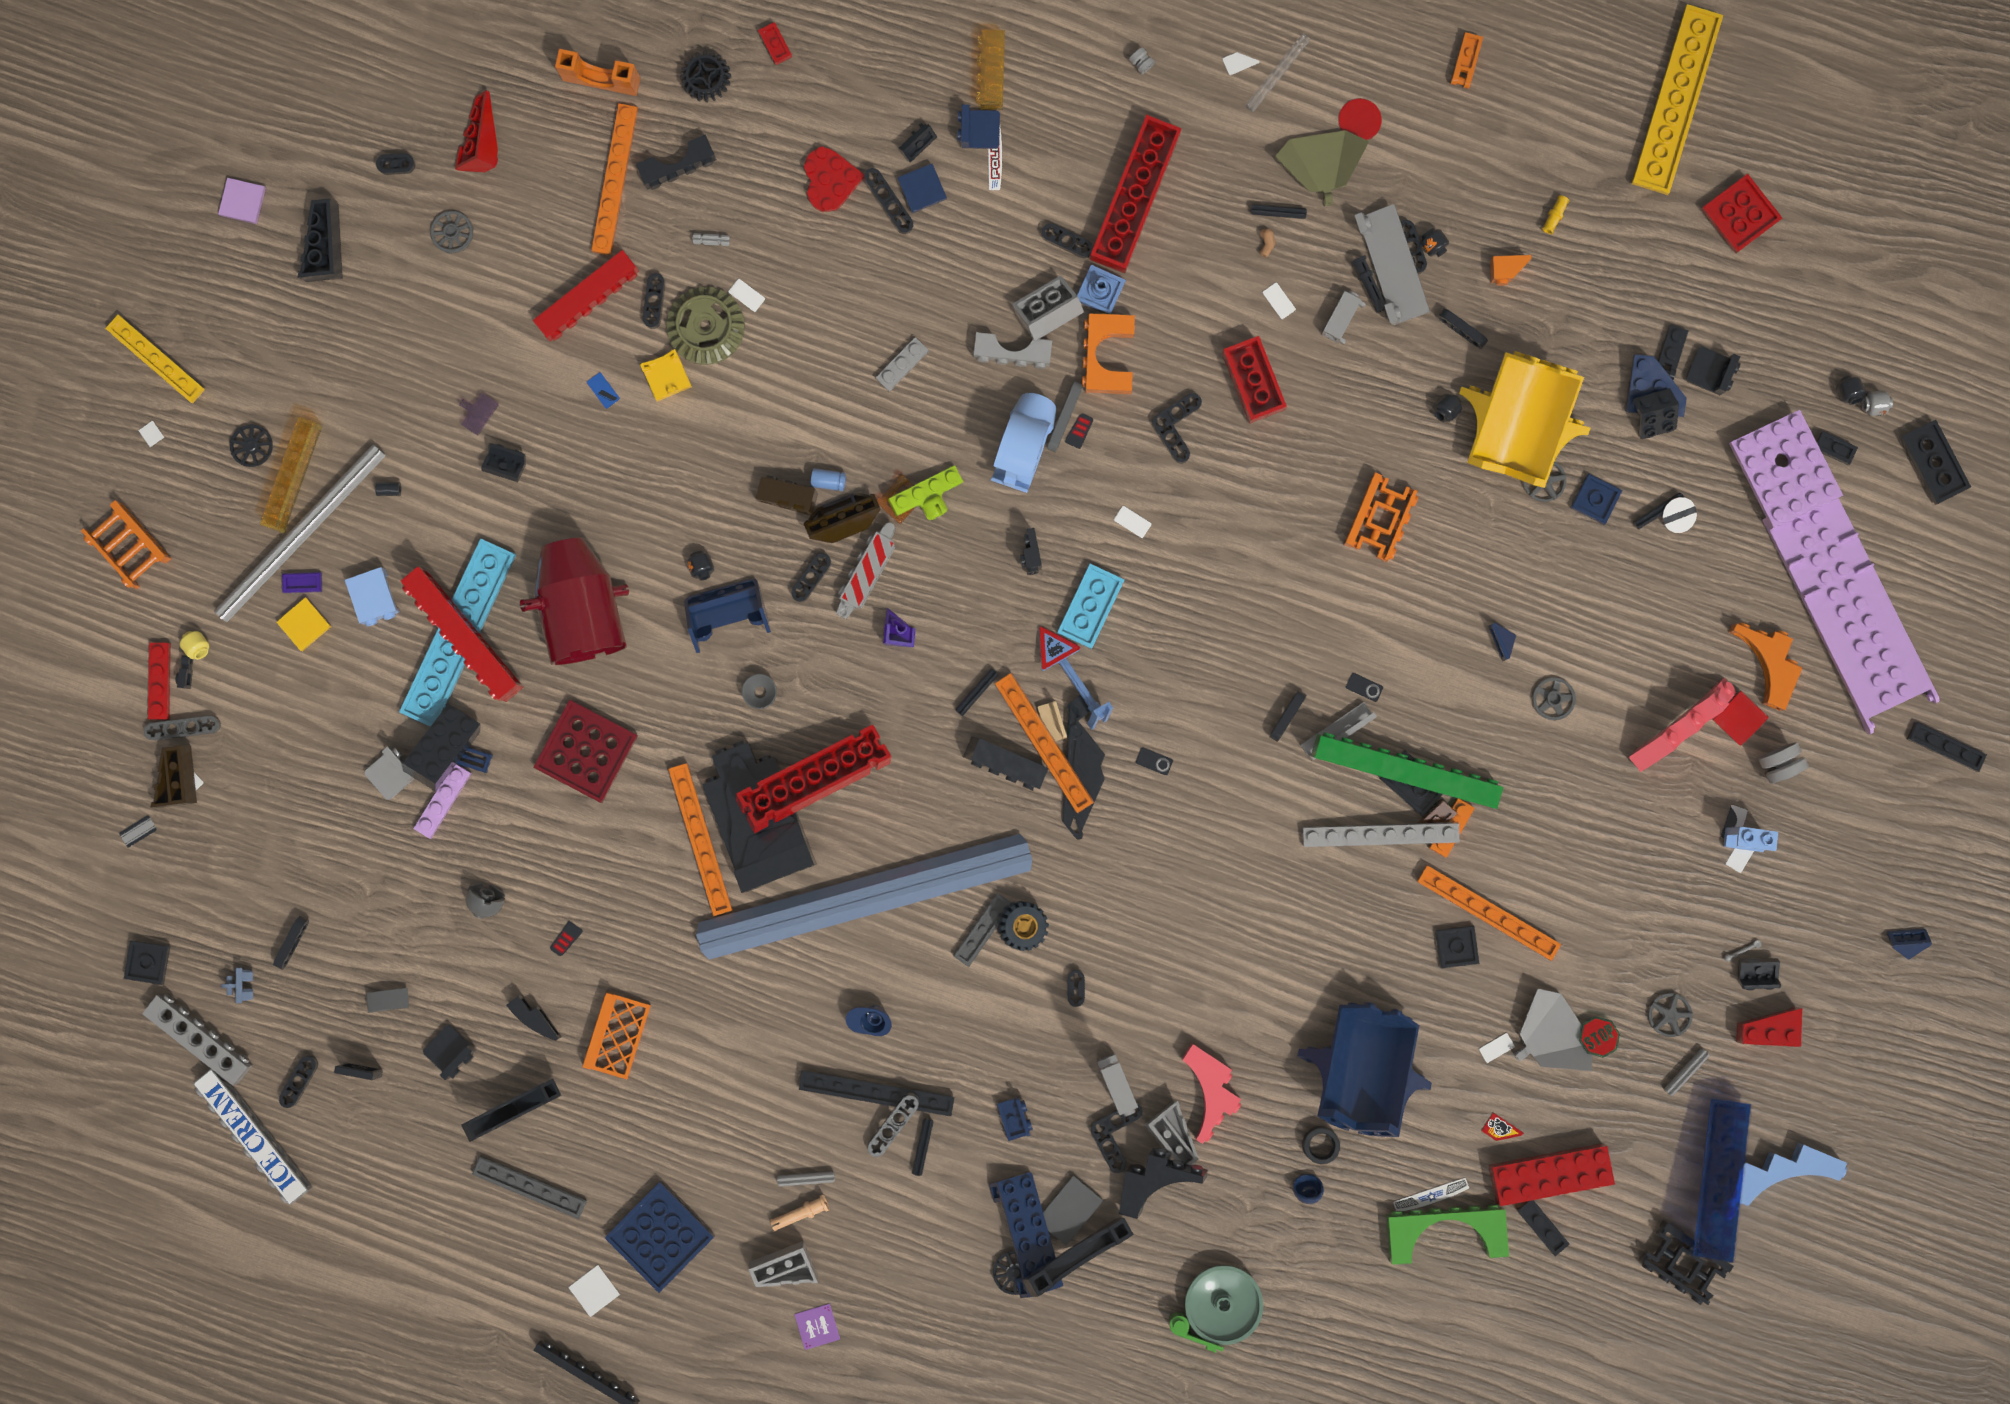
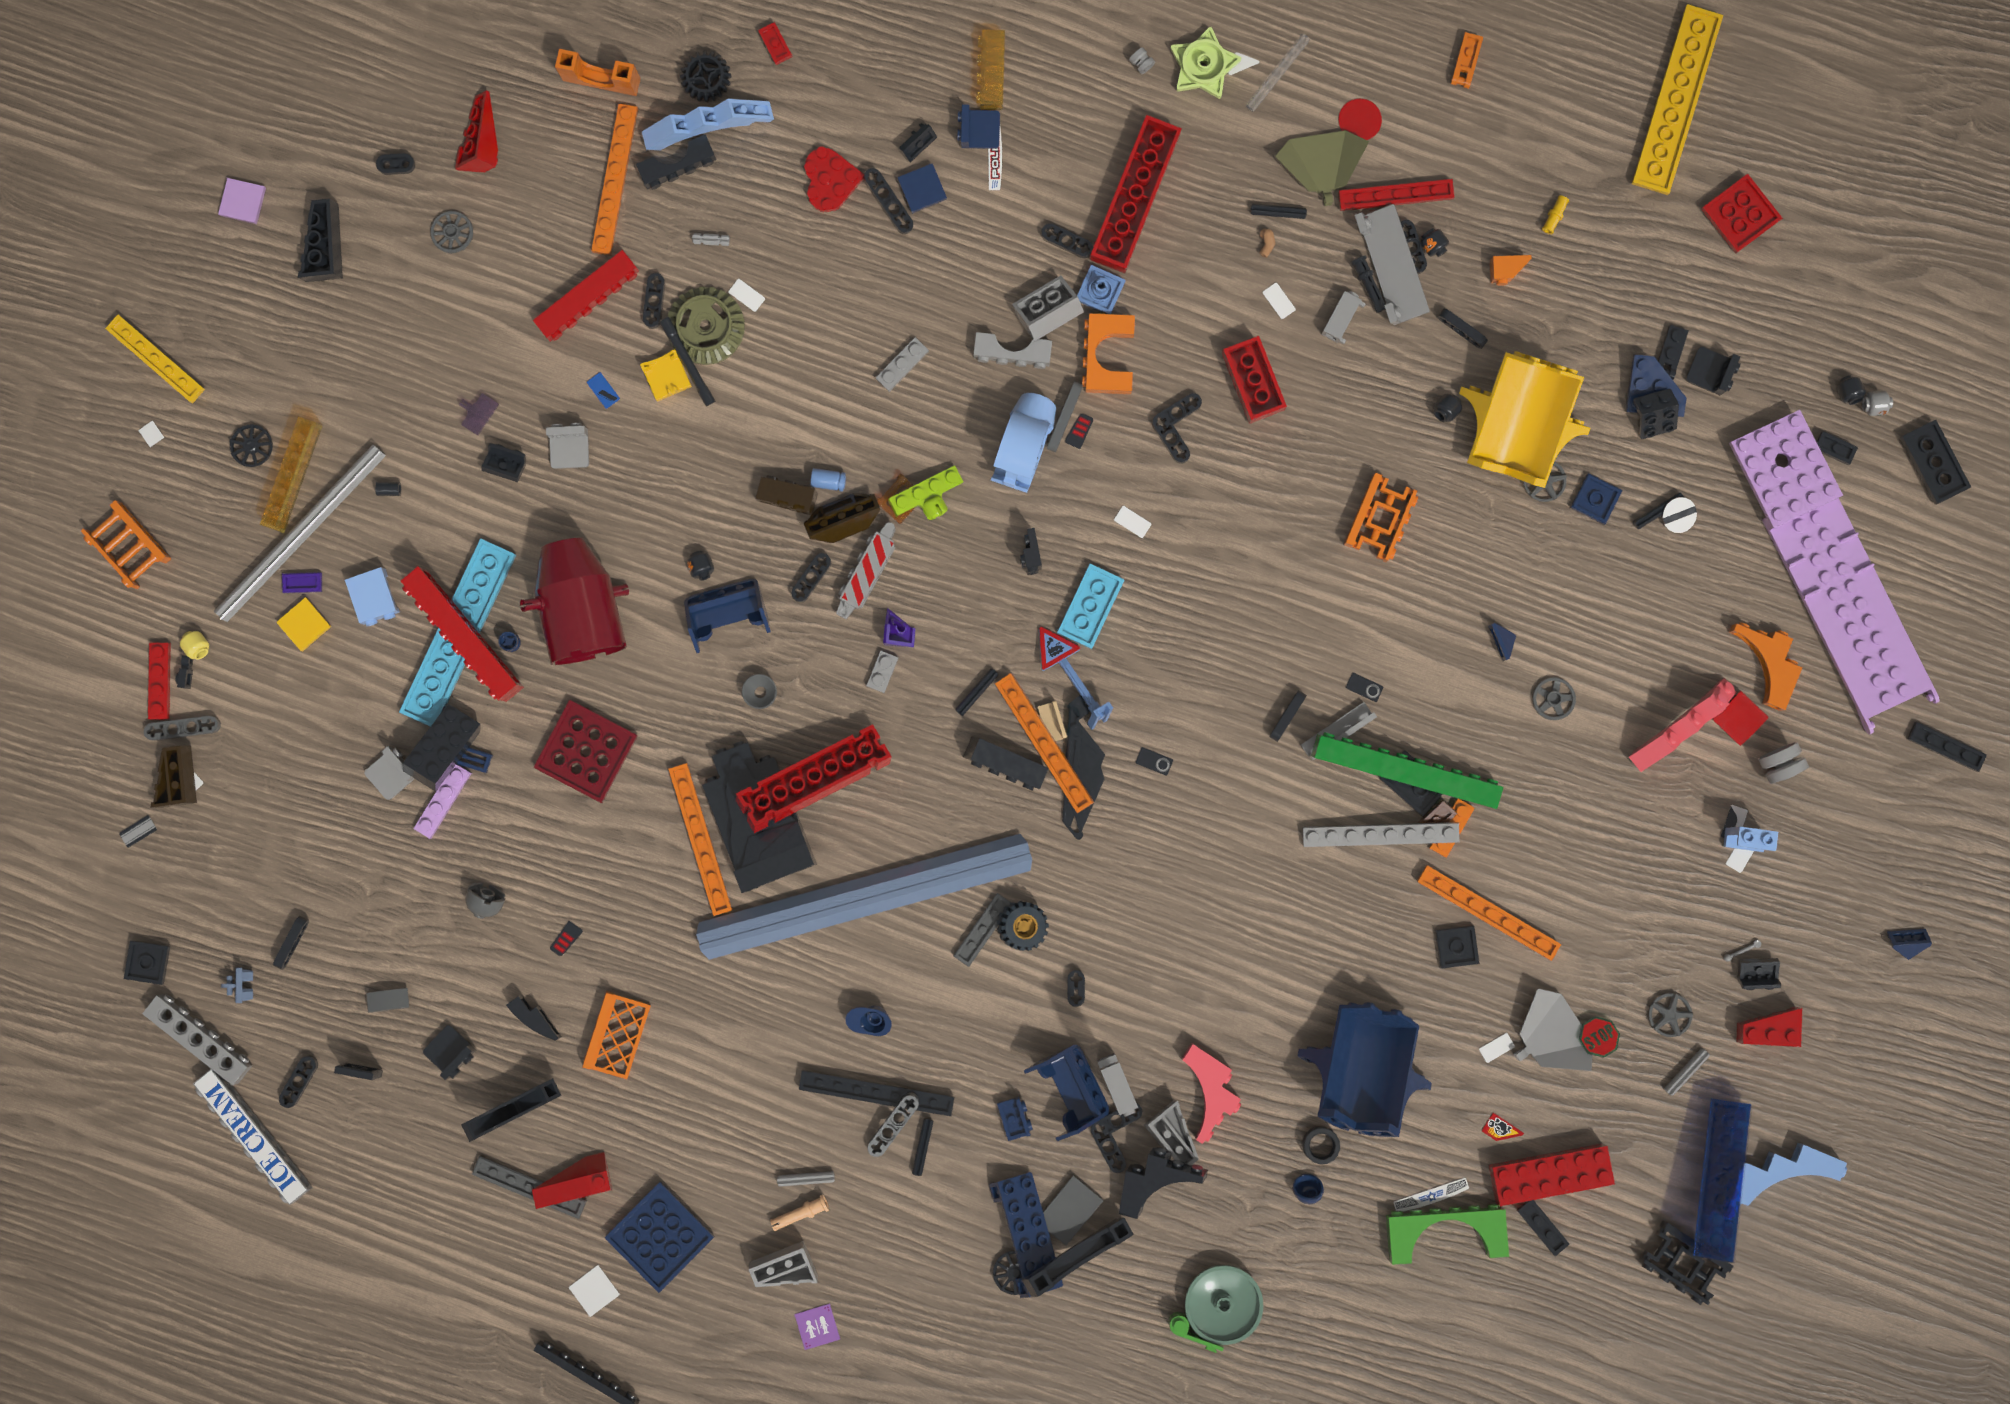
none -> dark blue wheel [498,632,521,652]
none -> red wedge [532,1152,613,1209]
none -> light grey bracket [546,423,589,469]
none -> light blue arch [642,99,774,150]
none -> black piece [659,317,716,407]
none -> light grey plate [867,651,899,693]
none -> dark blue windscreen [1024,1045,1109,1141]
none -> yellowish green plate [1170,27,1241,99]
none -> red plate [1338,179,1455,211]

